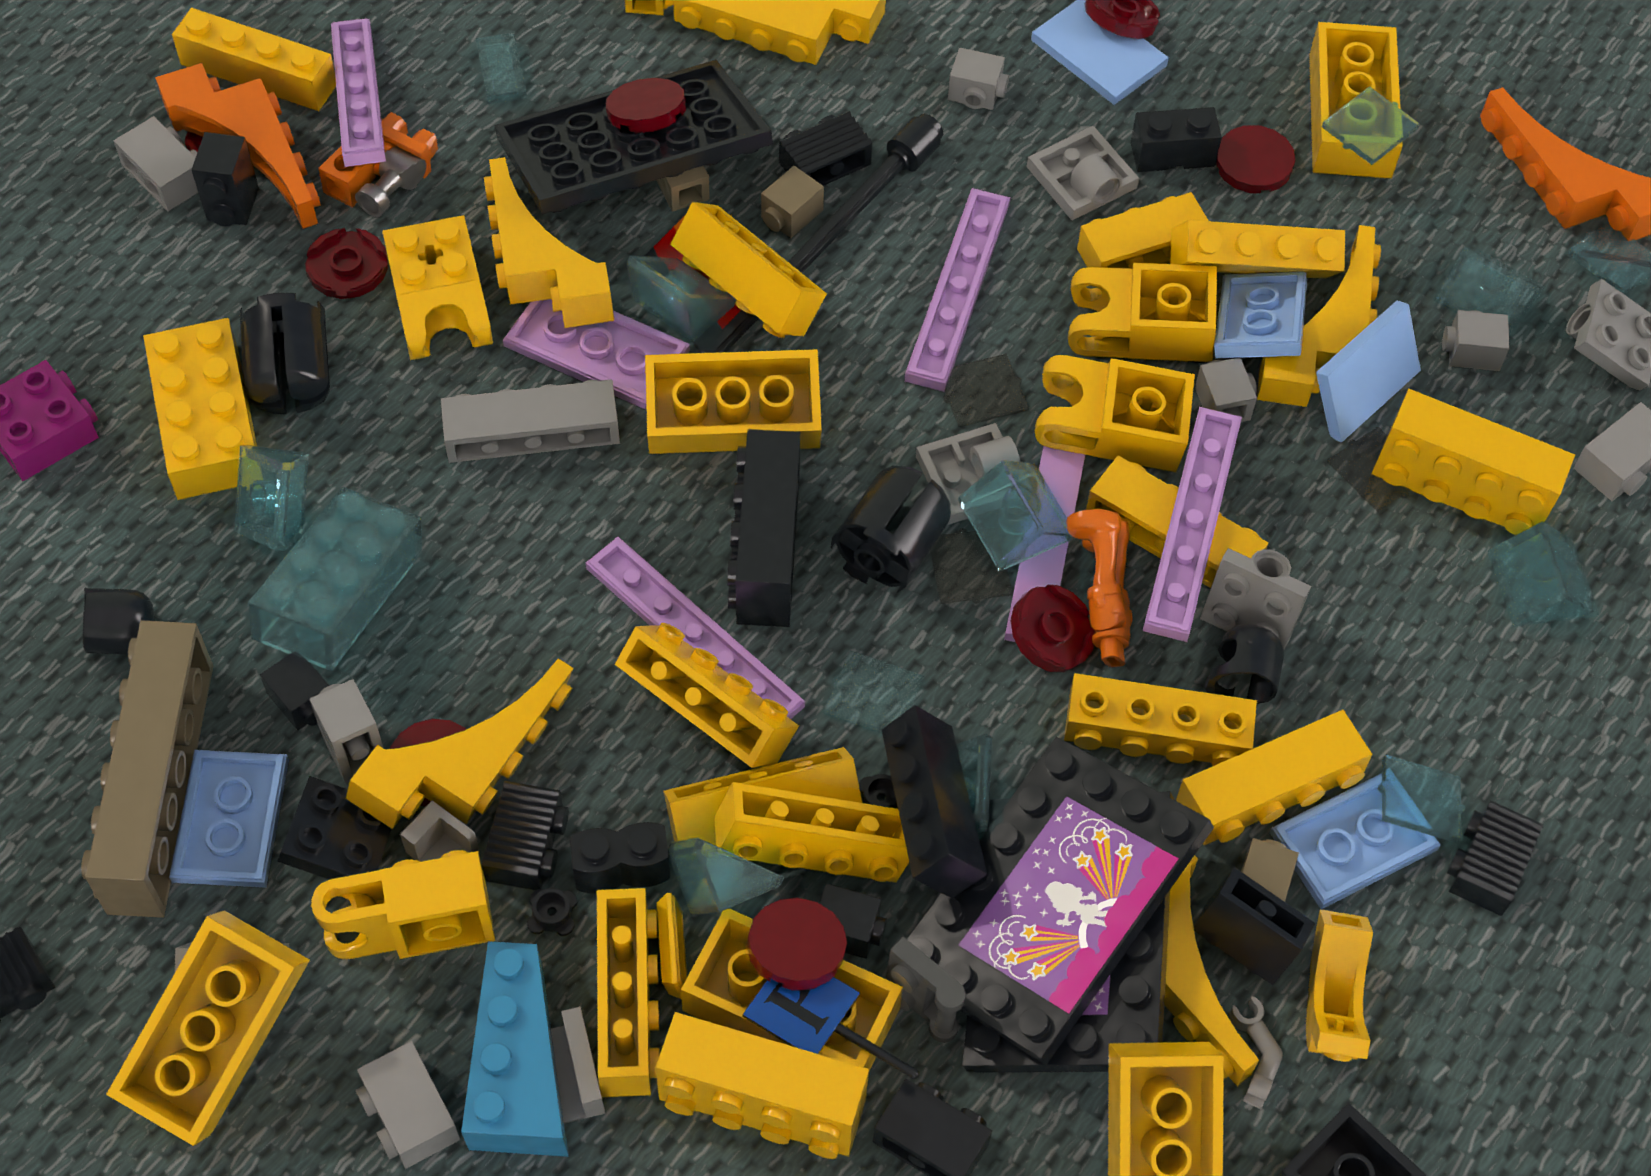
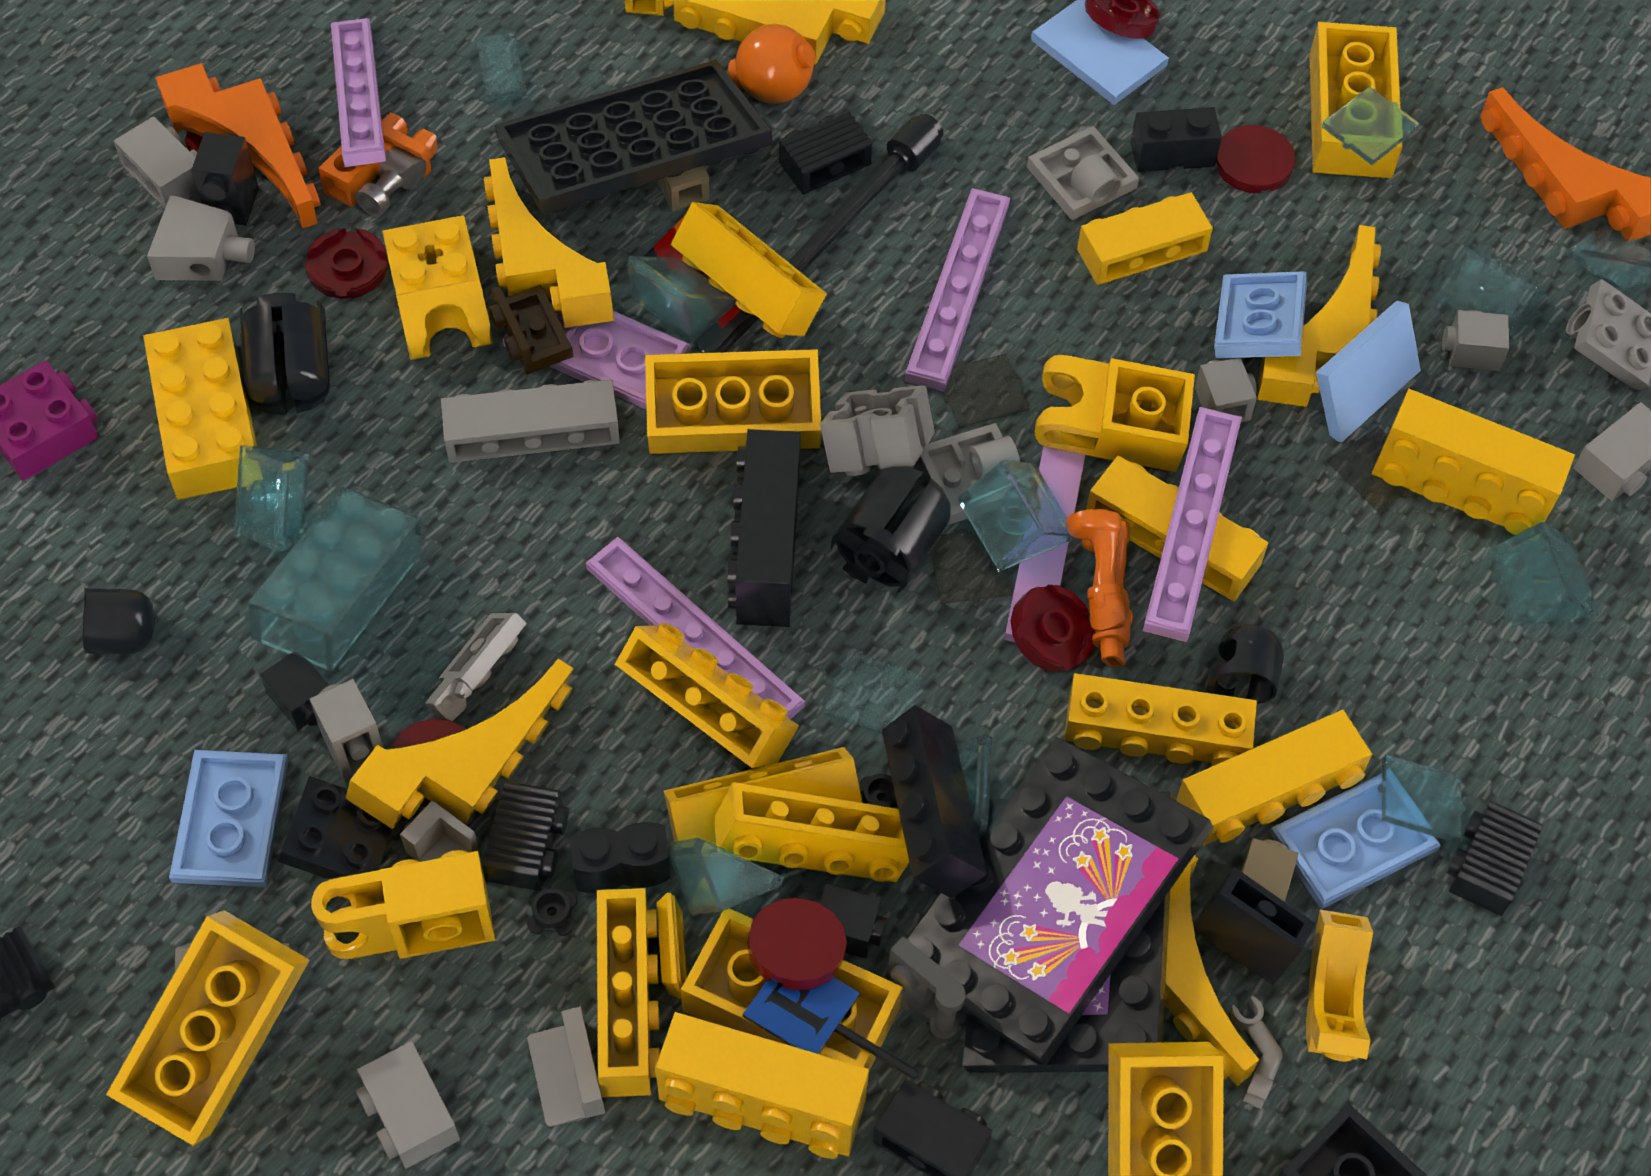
dark tan brick [81,620,214,918] -> none
yellow brick [172,7,336,111] -> none
dark azure wedge [461,941,569,1157] -> none
dark red tile [606,78,686,133] -> none
dark tan brick [761,166,824,238] -> none
light grey brick [948,47,1009,110] -> none
yellow brick [1068,263,1217,362] -> none
yellow brick [1171,220,1345,278] -> none
light grey plate [1200,548,1311,650] -> none
none -> light grey torso [147,195,255,281]
none -> light grey hinge [425,613,527,721]
none -> dark brown bracket [488,285,574,375]
none -> orange brick [728,24,816,104]
none -> light grey brick [820,385,935,476]

